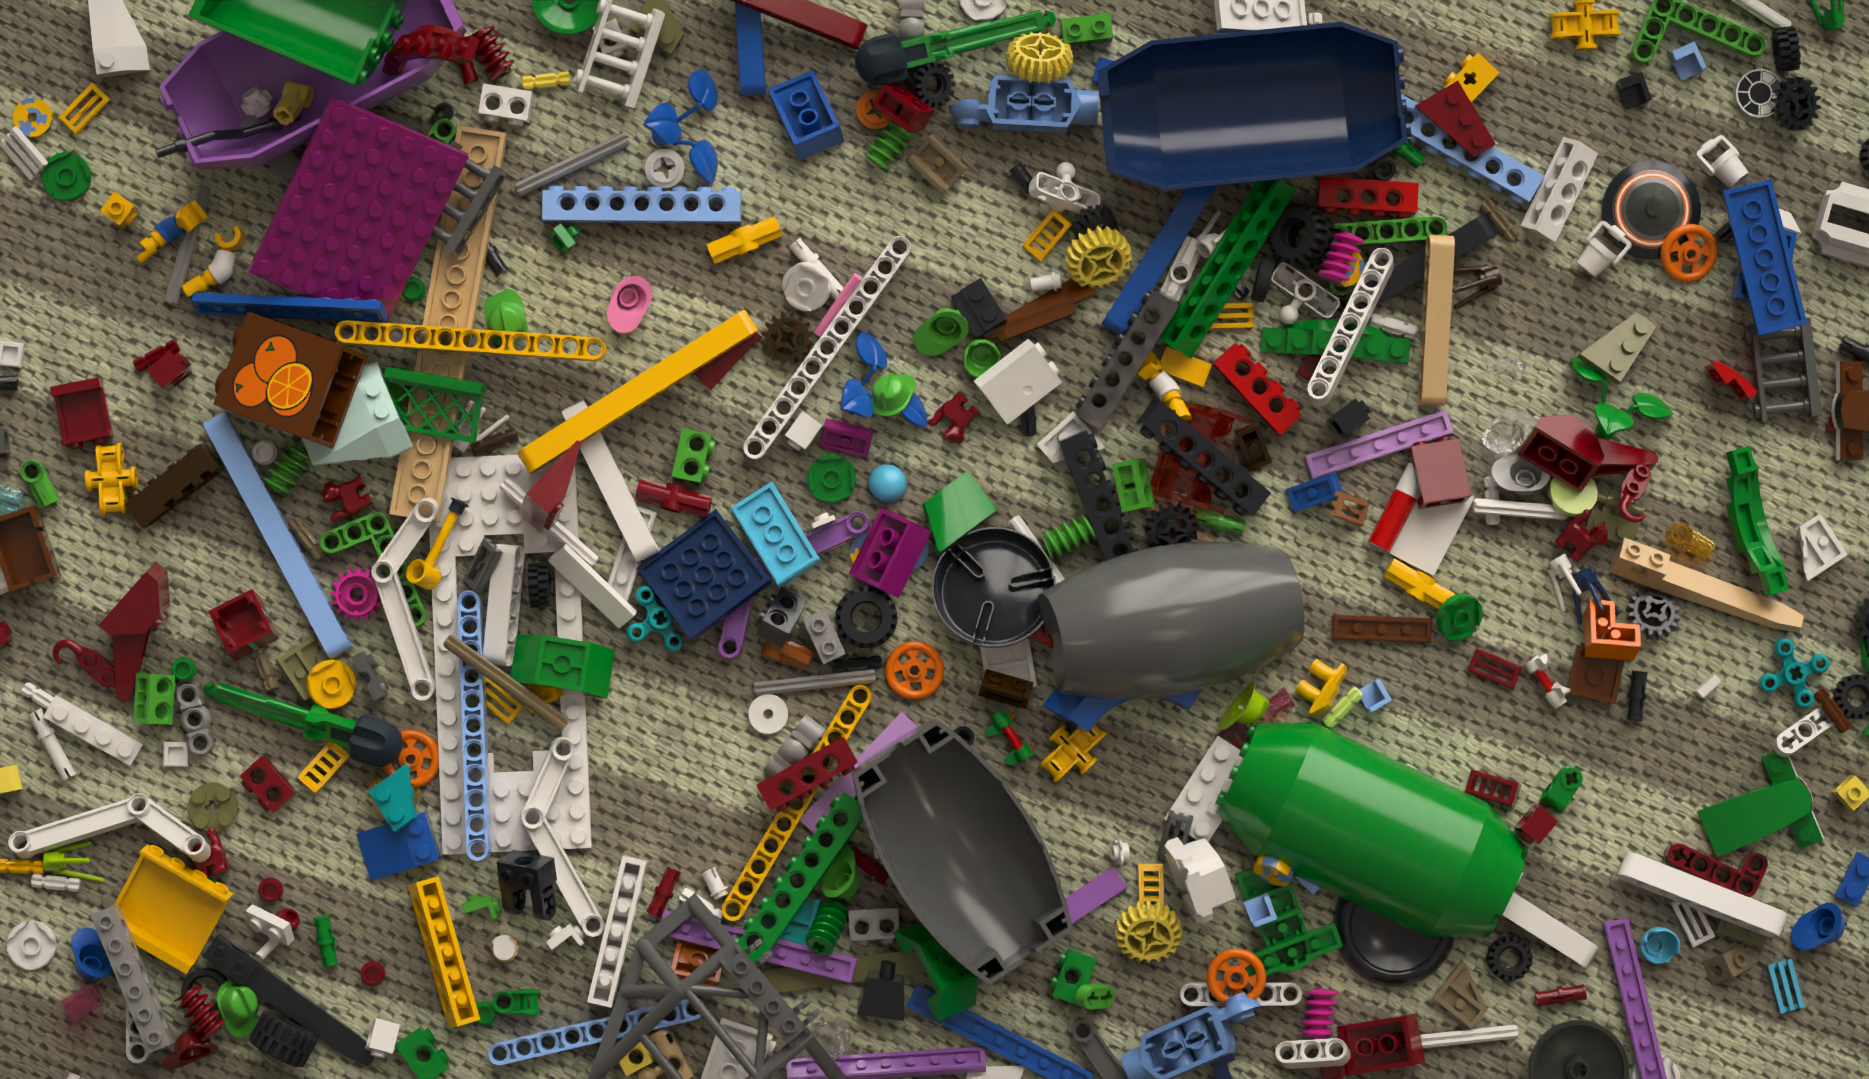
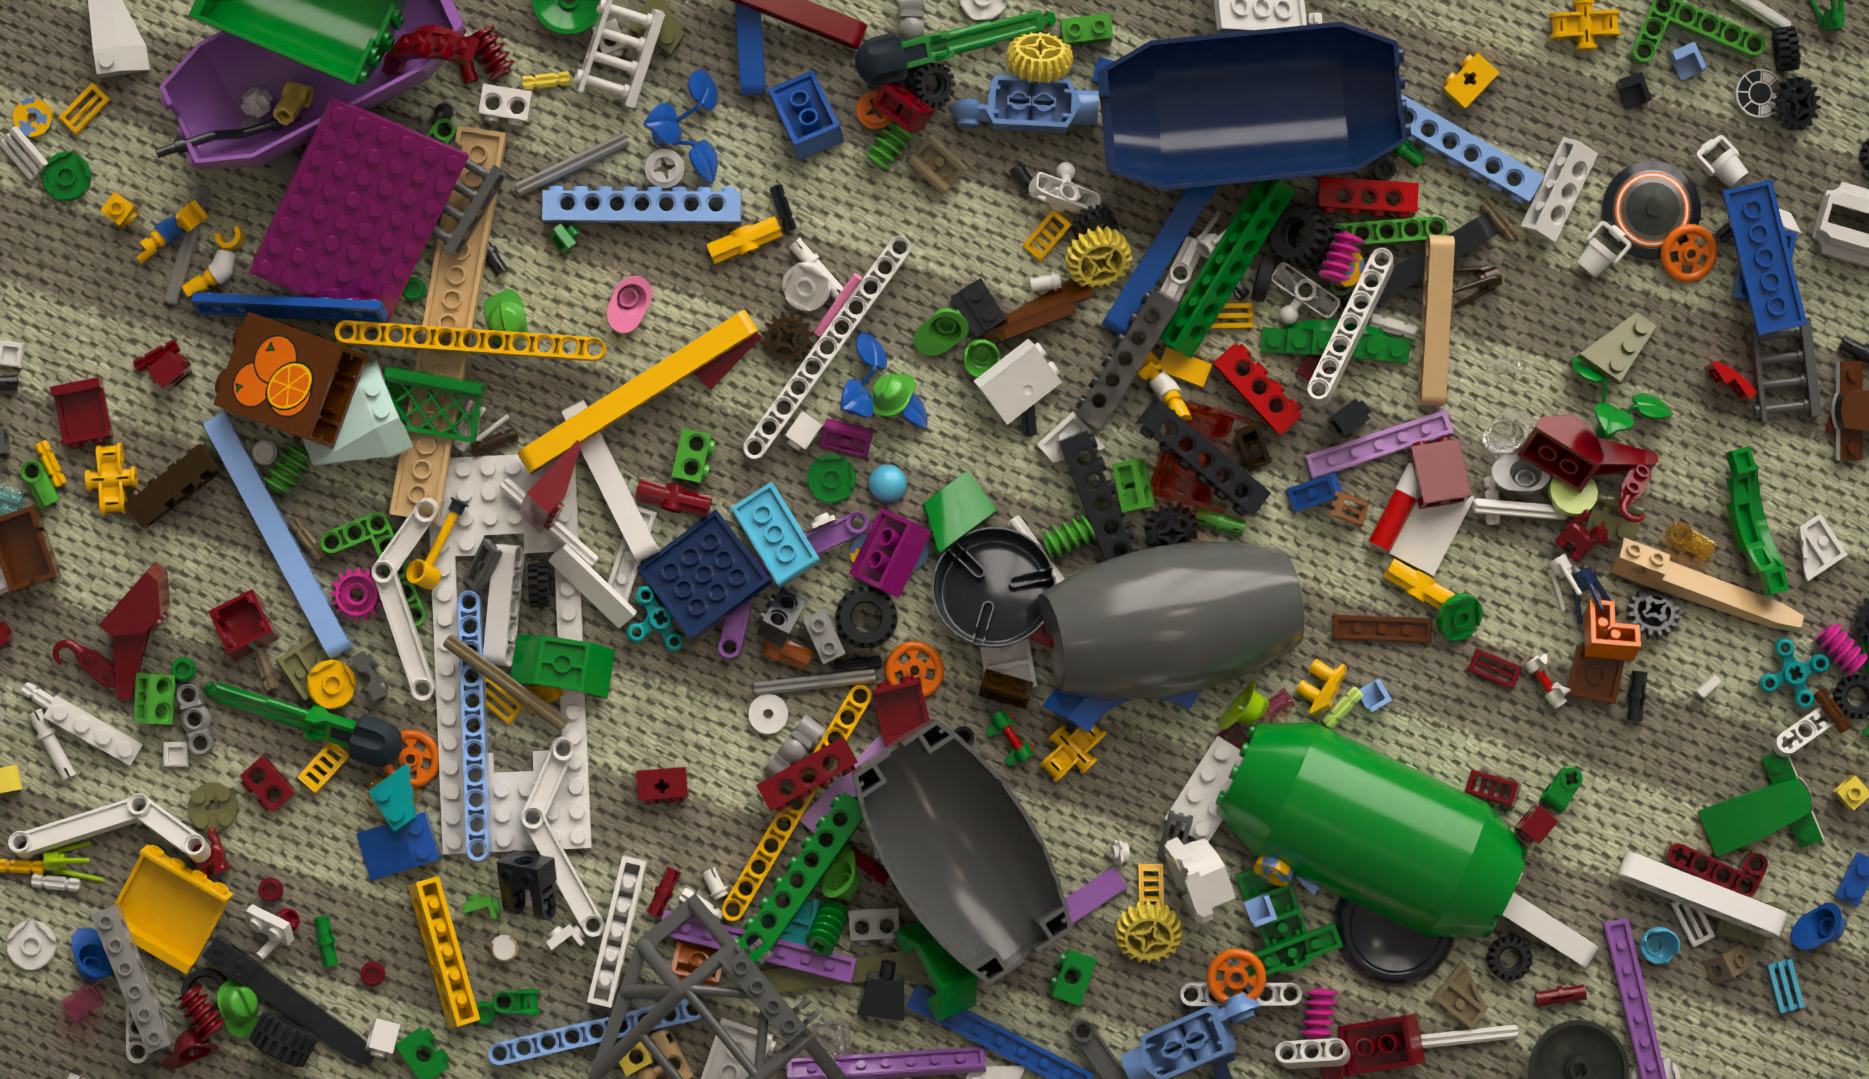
dark red animal [322,475,373,522] -> none
dark red animal [928,392,981,444] -> none
bright green beam [1075,983,1115,1010] -> none
dark red wing [1414,81,1496,158] -> none
none -> yellow axle [35,441,67,488]
none -> dark red brick [636,767,689,805]
none -> black axle [770,184,797,232]
none -> dark red panel [871,675,930,746]
none -> dark pink piece [1813,624,1868,678]

